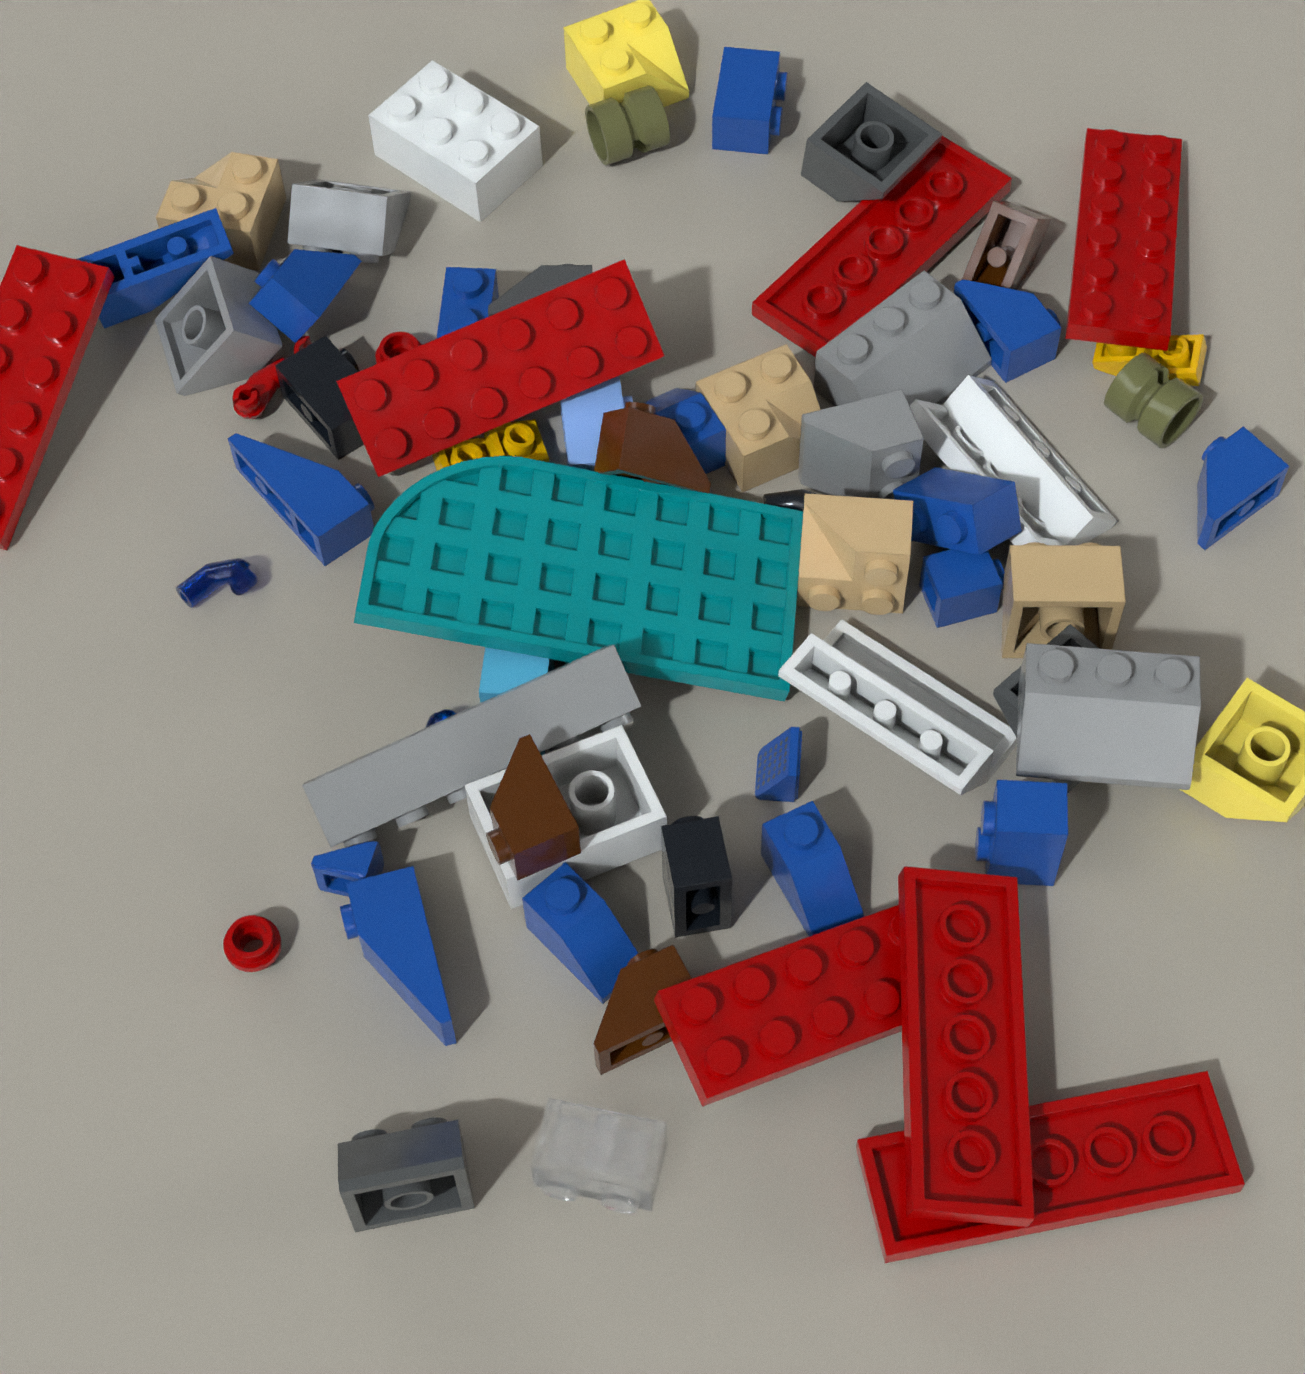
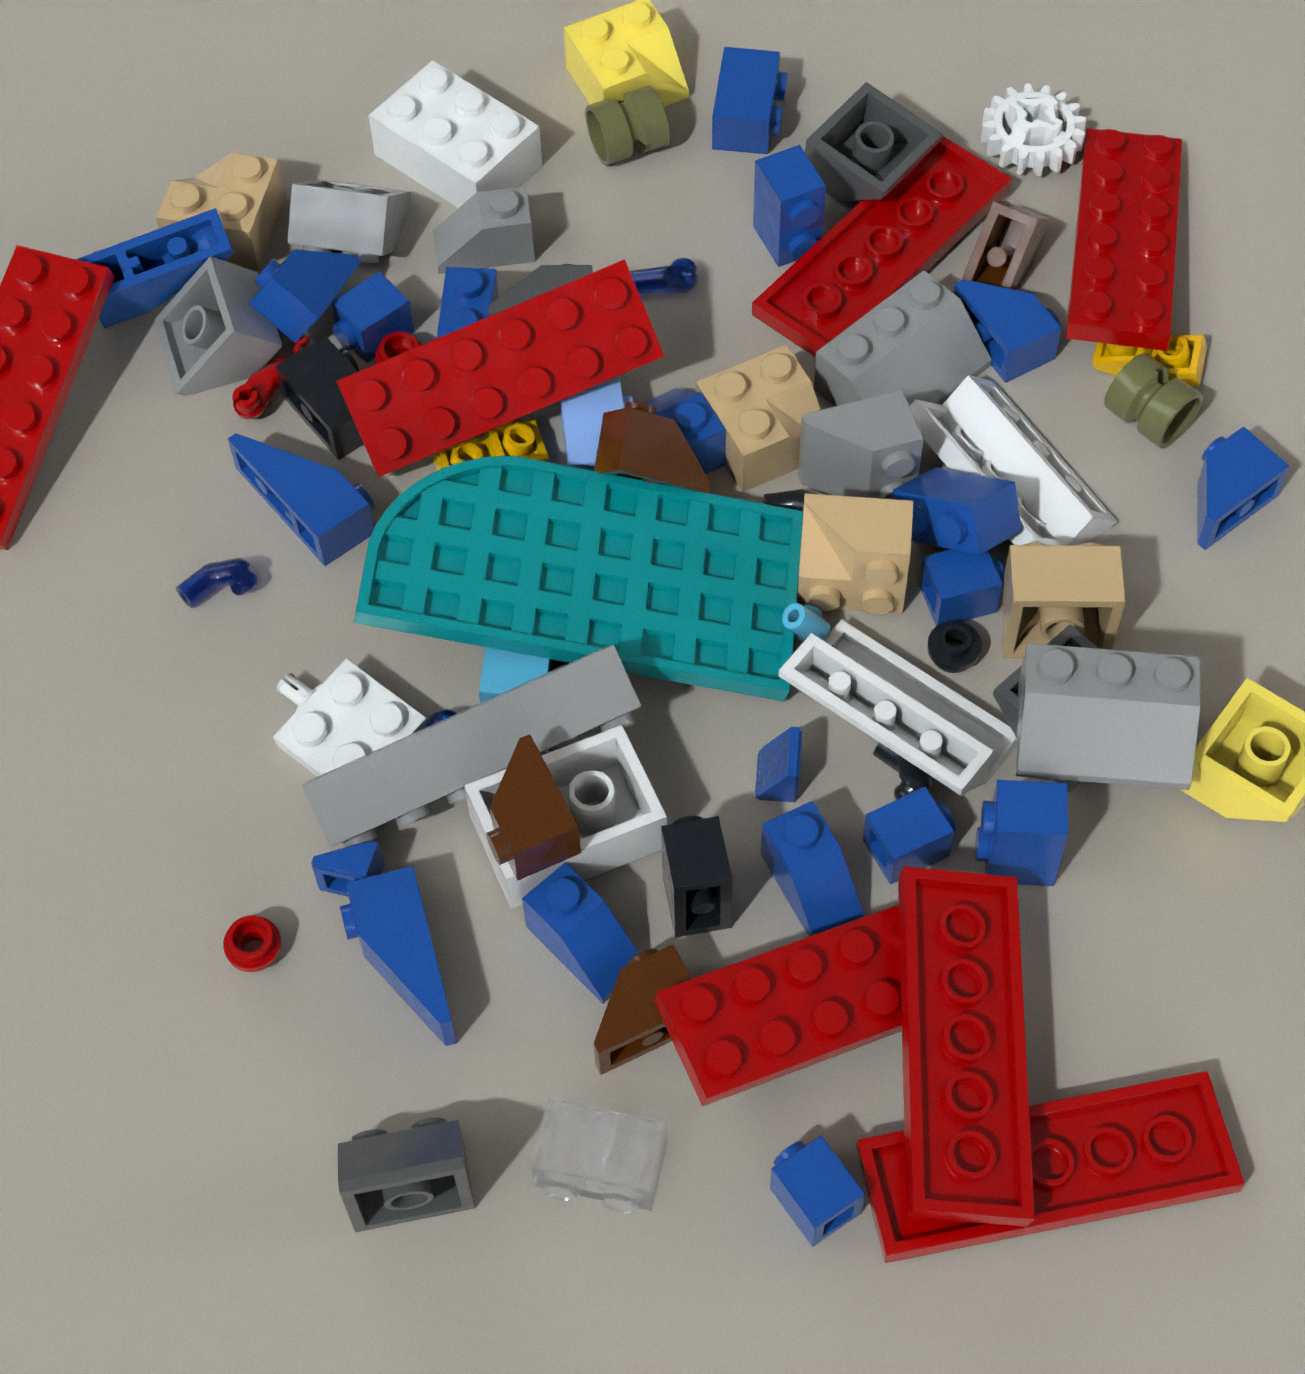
none -> white plate [273,659,429,777]
none -> blue brick [331,271,414,363]
none -> light grey slope [433,186,535,274]
none -> clear blue arm [630,258,698,295]
none -> blue brick [753,145,826,267]
none -> blue brick [770,1136,865,1247]
none -> medium azure arm [782,603,830,641]
none -> blue brick [863,787,956,885]
none -> black arm [873,742,933,800]
none -> black plate [927,621,982,673]
none -> white gear [981,83,1086,176]

